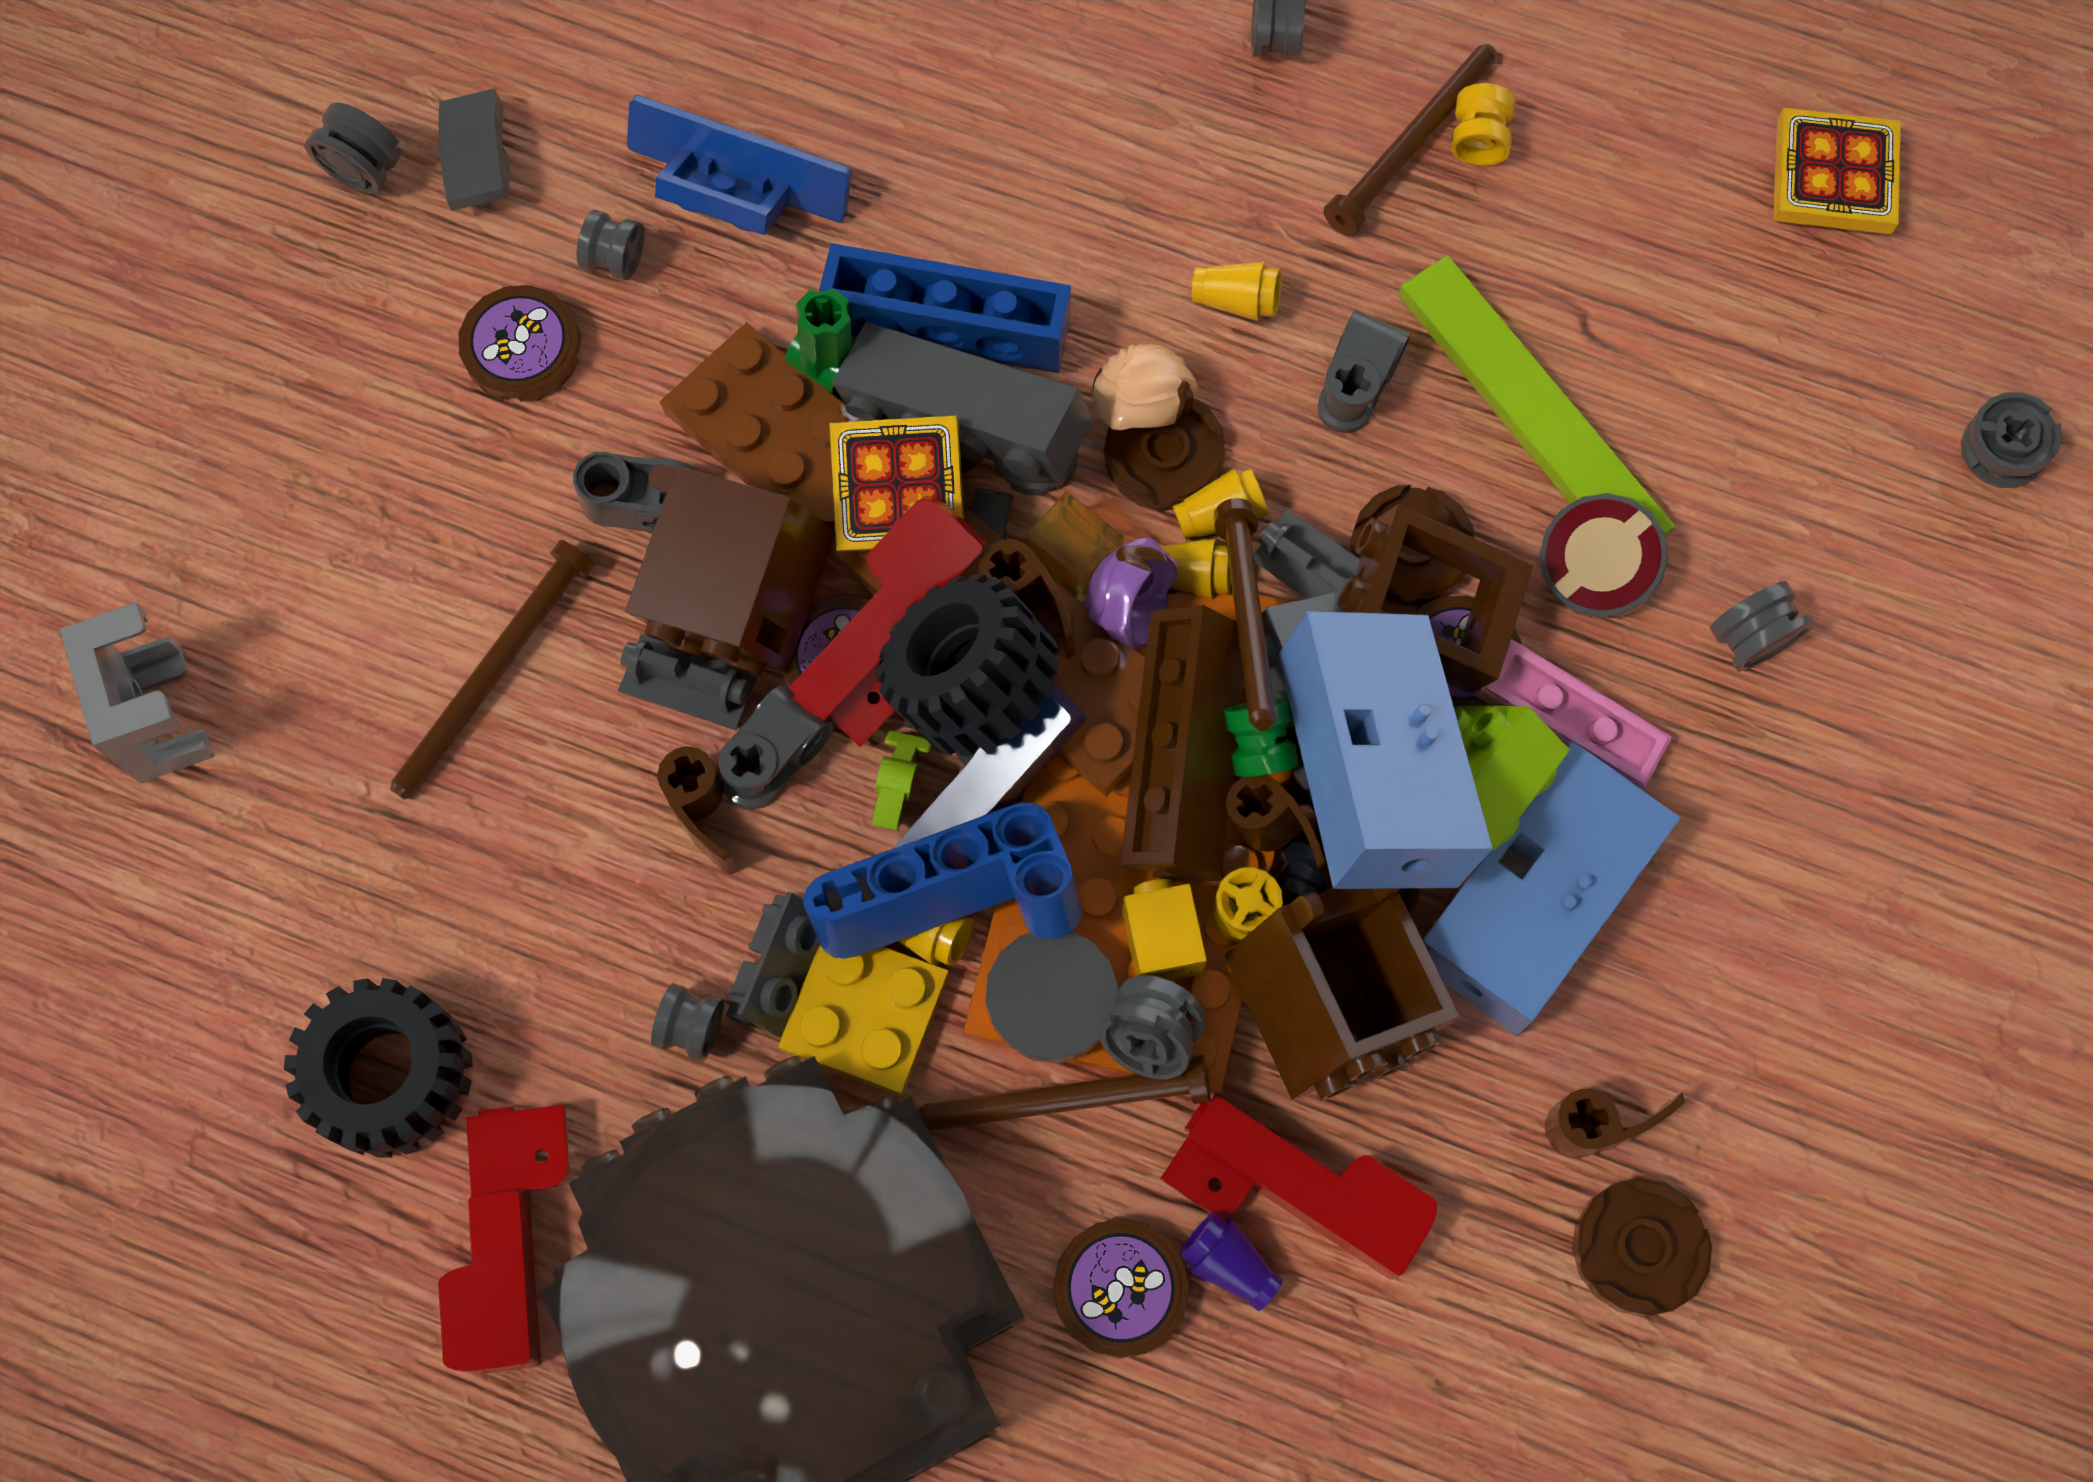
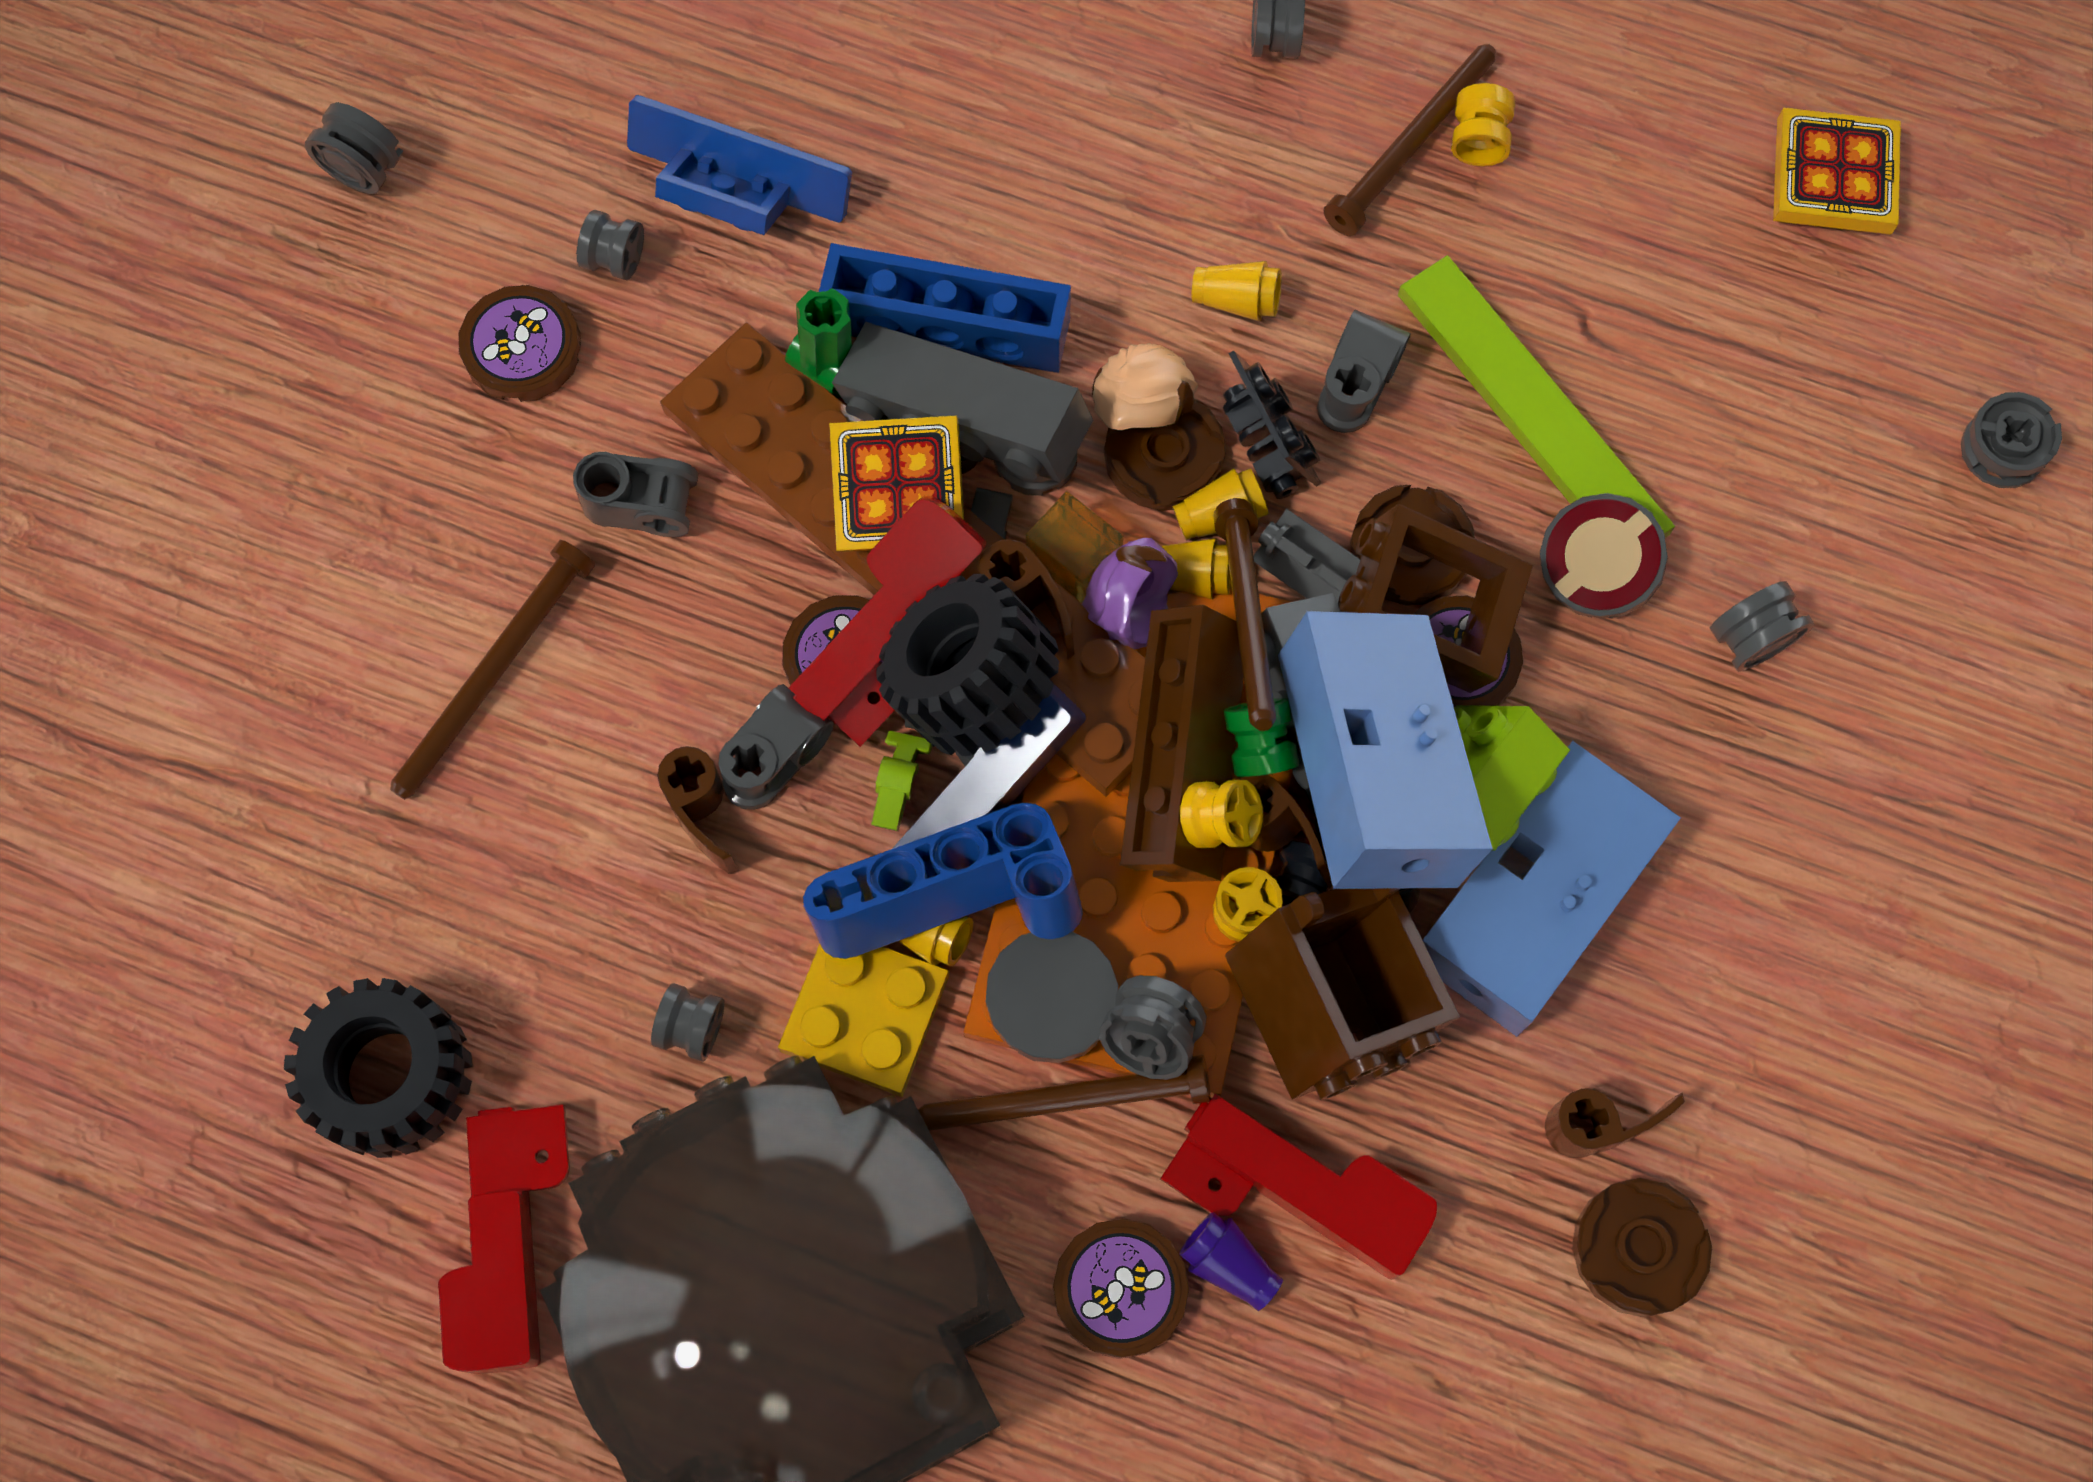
light grey panel [59,602,214,783] -> none
dark grey slope [439,88,510,211] -> none
dark grey hinge [618,634,758,731] -> none
reddish brown container [625,464,835,677] -> none
dark grey hinge [725,892,820,1038] -> none
yellow brick [1122,879,1207,981] -> none
bright pink tile [1474,639,1672,790] -> none
none -> yellow wheel [1180,780,1263,848]
none -> black hinge [1223,351,1321,499]

